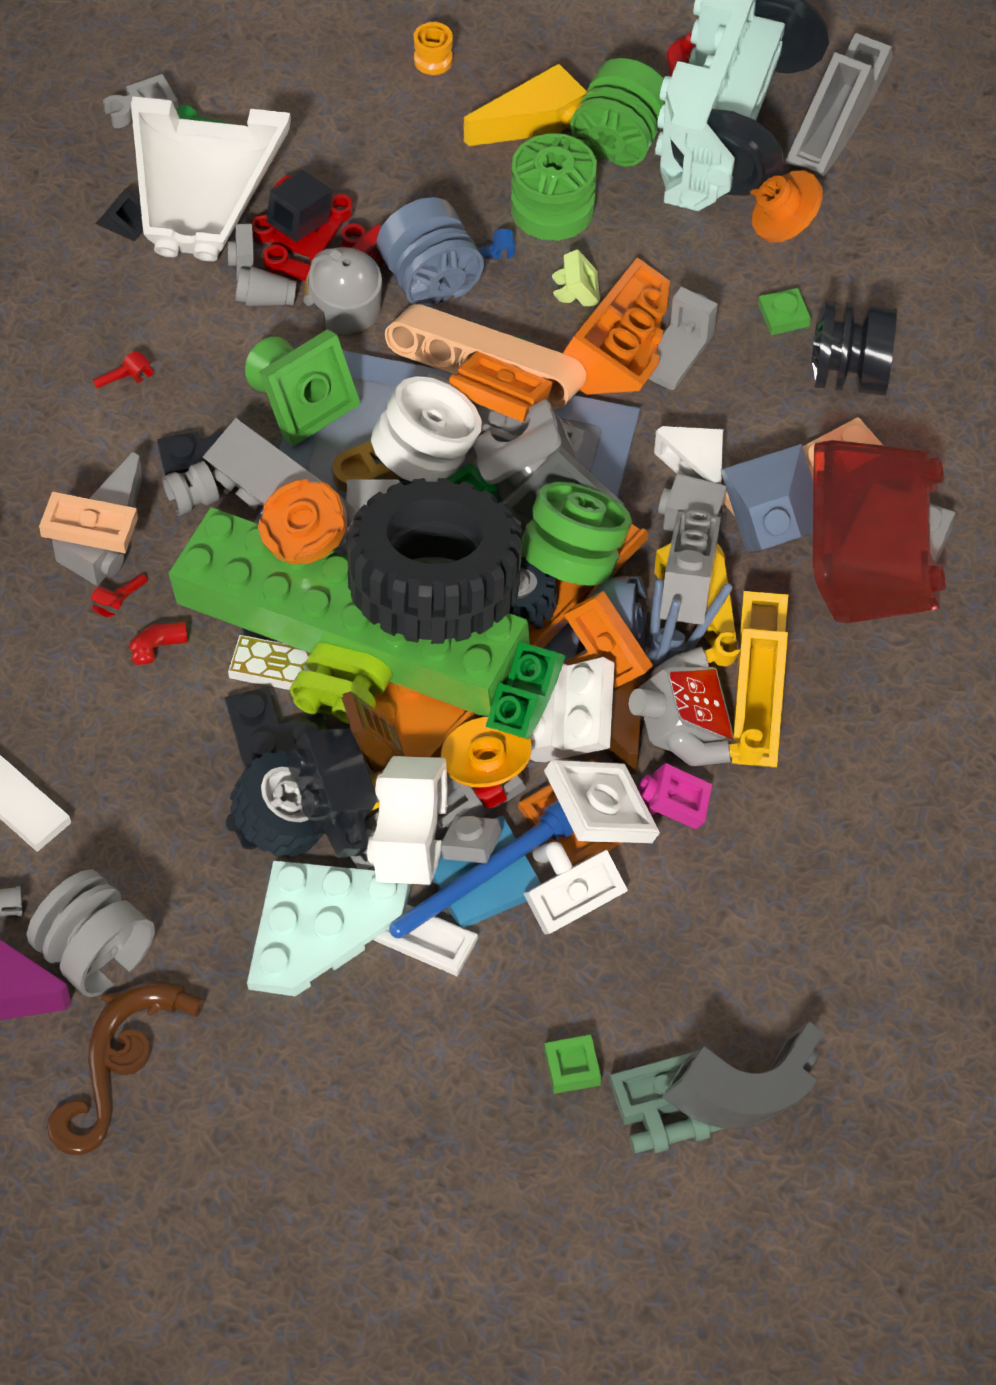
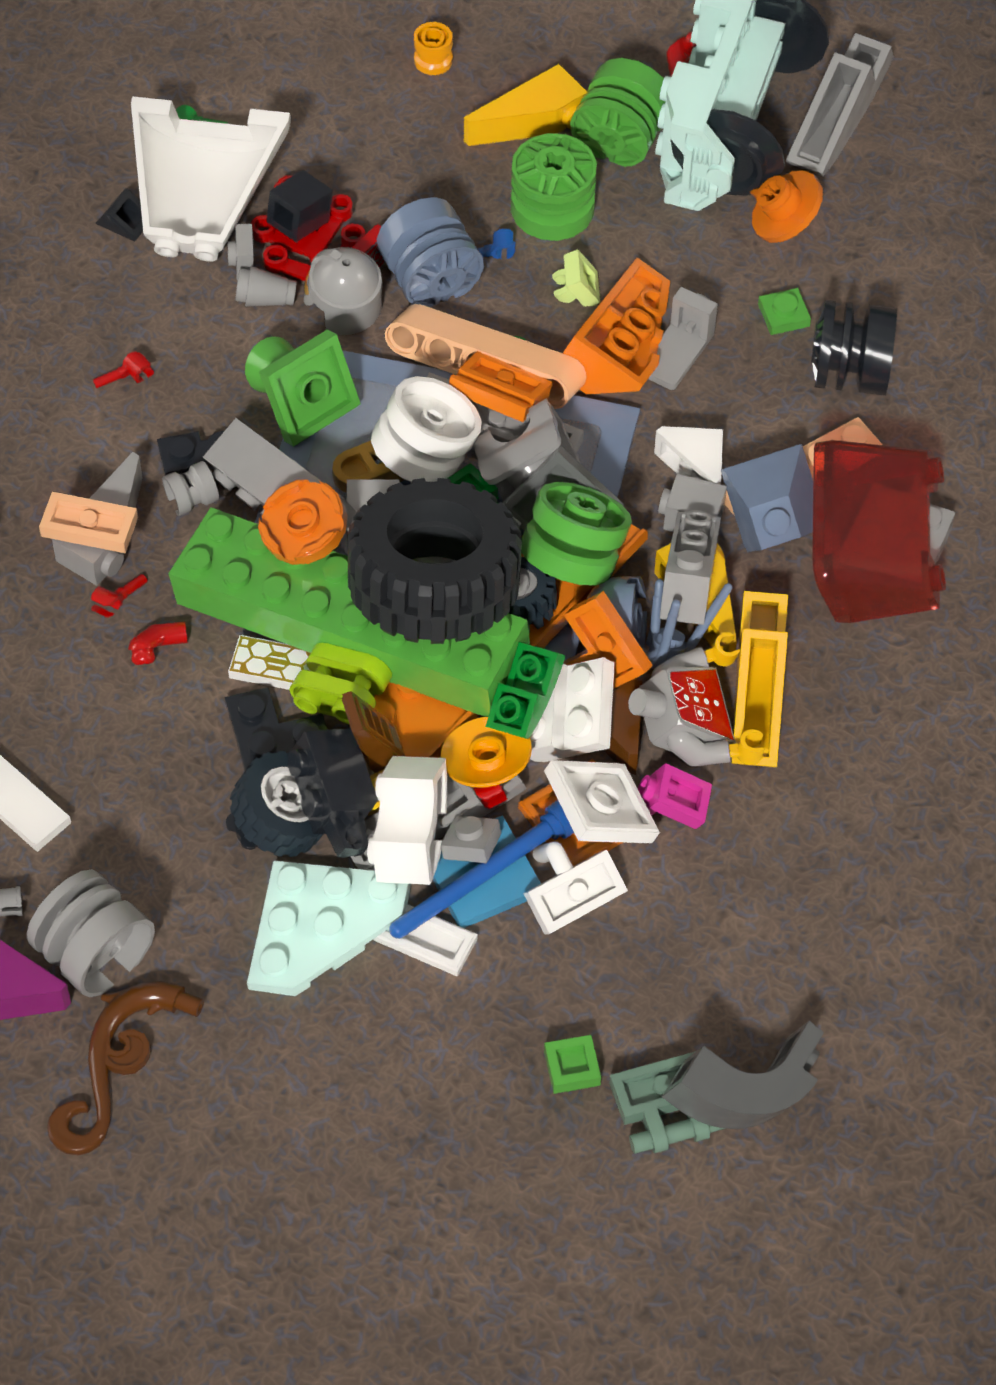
light grey plate [103,74,179,128] -> none

